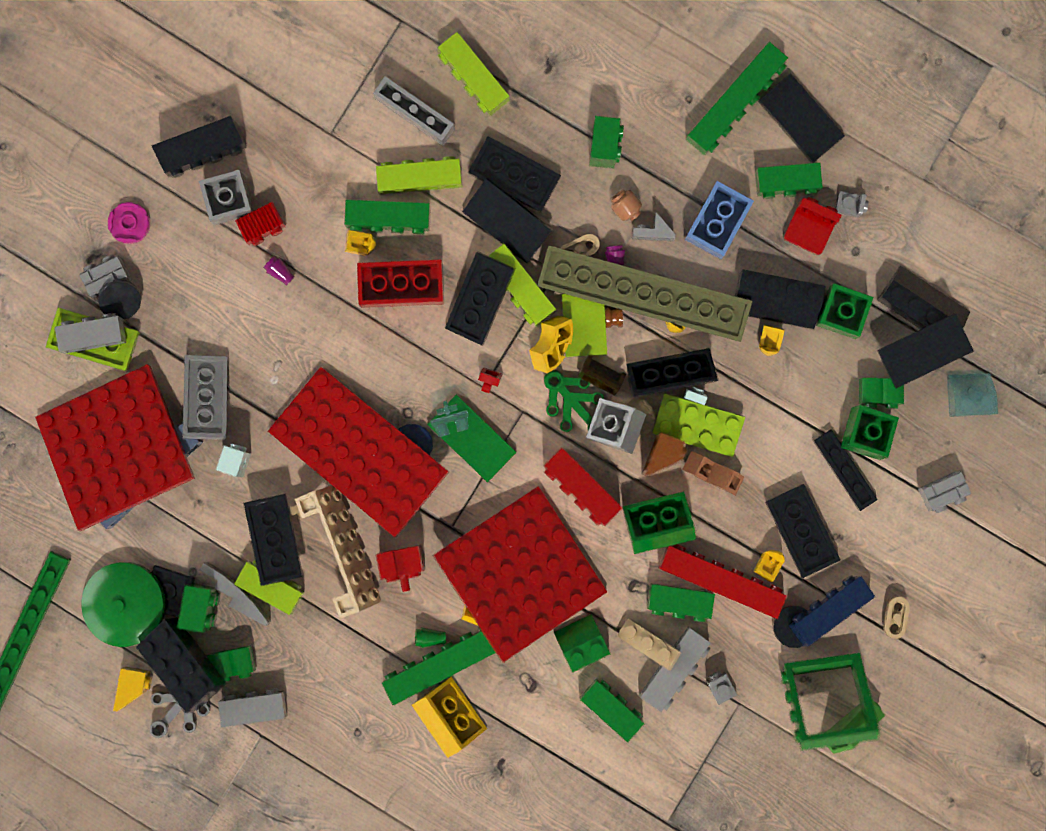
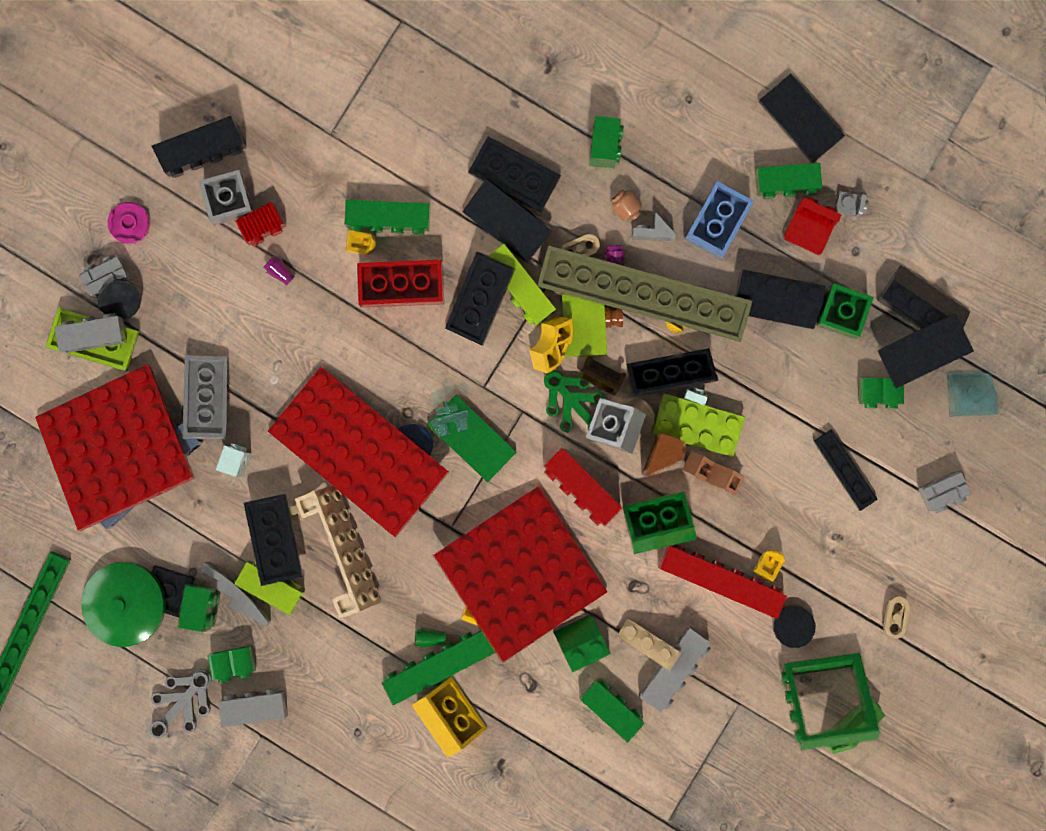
yellow slope [113,667,152,712] -> none
black brick [136,618,227,714] -> none
light grey brick [373,76,455,146] -> none
lime brick [376,156,462,195] -> none
red brick [376,545,425,592] -> none
lime brick [437,32,510,116] -> none
red tile [478,367,503,393] -> none
green brick [647,583,715,622] -> none
green brick [686,41,788,156] -> none
light grey bracket [706,671,737,705] -> none
yellow plate [759,324,785,356] -> none
black plate [765,484,841,578] -> none
dark blue brick [789,575,876,646] -> none
green brick [841,405,899,460] -> none

